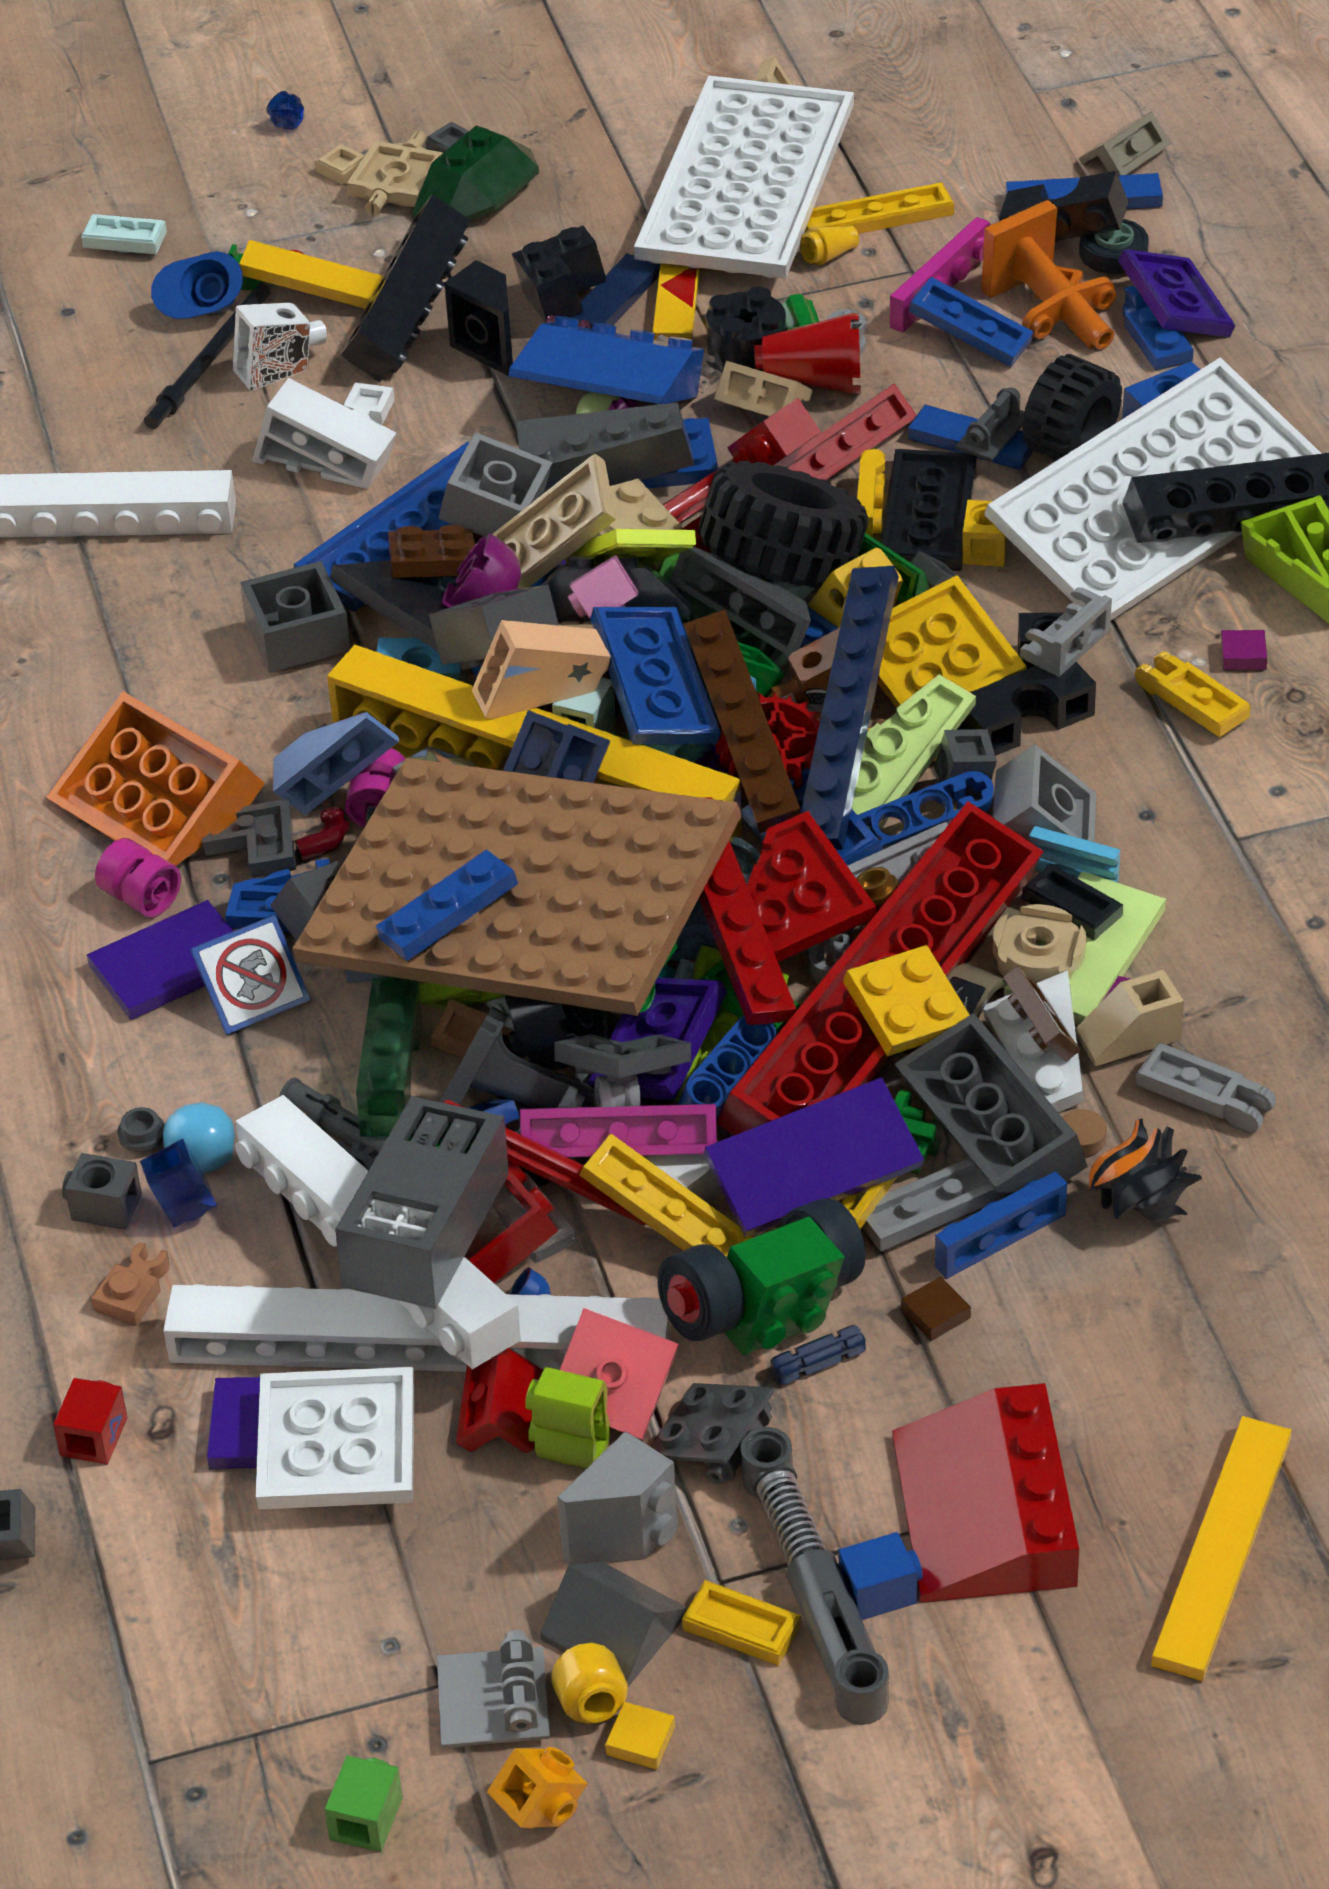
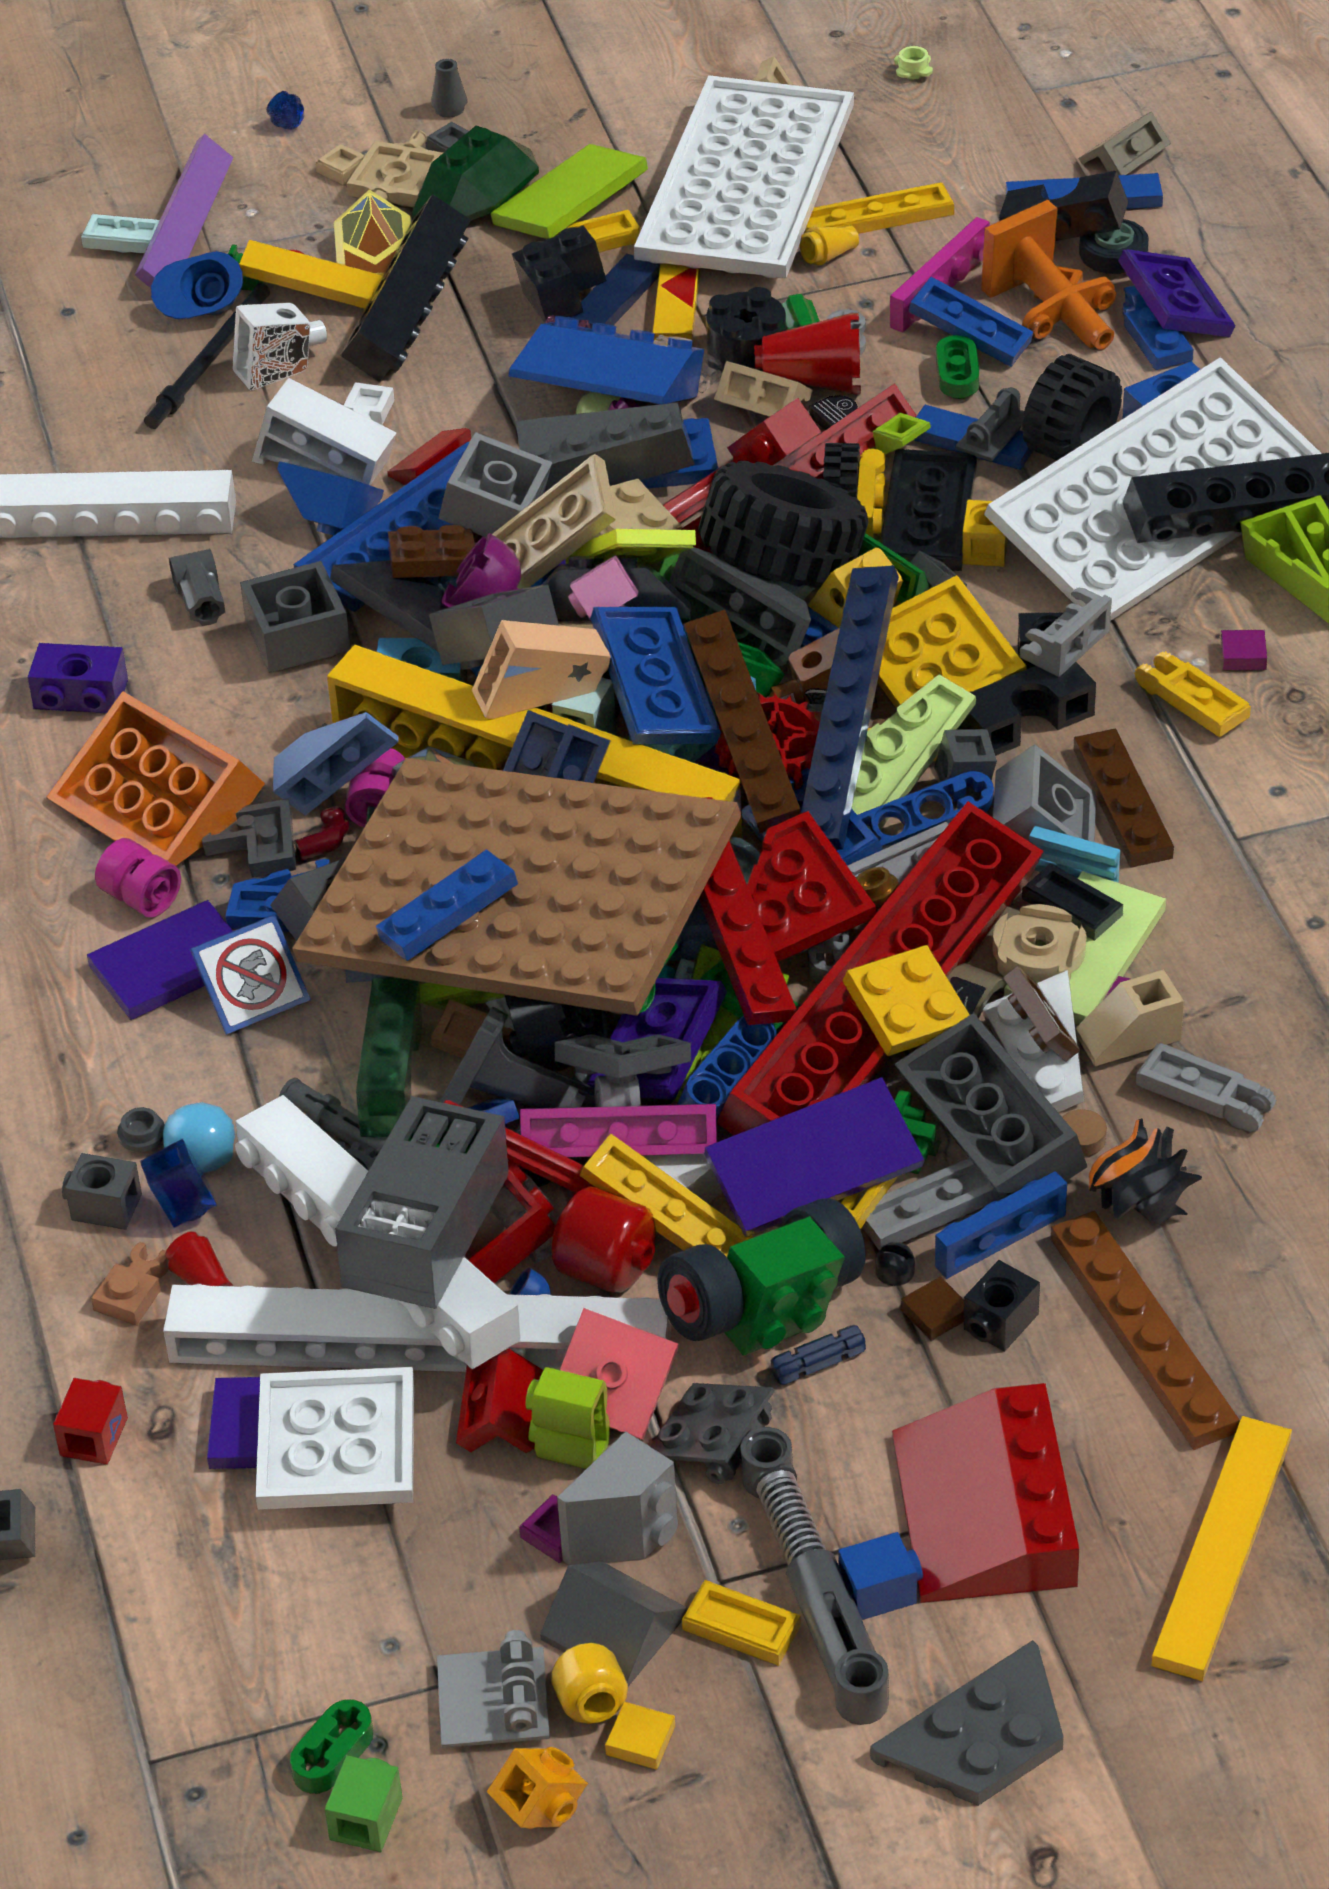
black slope [444,260,513,376] -> none
none -> dark purple brick [28,643,128,713]
none -> medium lavender tile [135,134,233,288]
none -> red cone [165,1231,233,1286]
none -> dark grey piece [169,549,226,626]
none -> blue slope [277,461,384,536]
none -> green beam [290,1699,374,1794]
none -> tile [334,189,411,276]
none -> red slope [387,428,471,485]
none -> dark grey cone [431,59,468,117]
none -> lime tile [491,144,648,239]
none -> magenta tile [519,1494,563,1563]
none -> red head [551,1186,656,1293]
none -> yellow tile [557,210,641,253]
none -> black tile [809,395,858,430]
none -> black tyre [823,443,860,498]
none -> dark grey wing [870,1640,1064,1806]
none -> lime slope [873,413,931,454]
none -> black hinge [875,1242,915,1286]
none -> yellowish green plate [894,46,933,80]
none -> green plate [936,335,979,399]
none -> black brick [963,1260,1040,1352]
none -> dark orange plate [1051,1210,1240,1450]
none -> reddish brown plate [1073,728,1174,868]

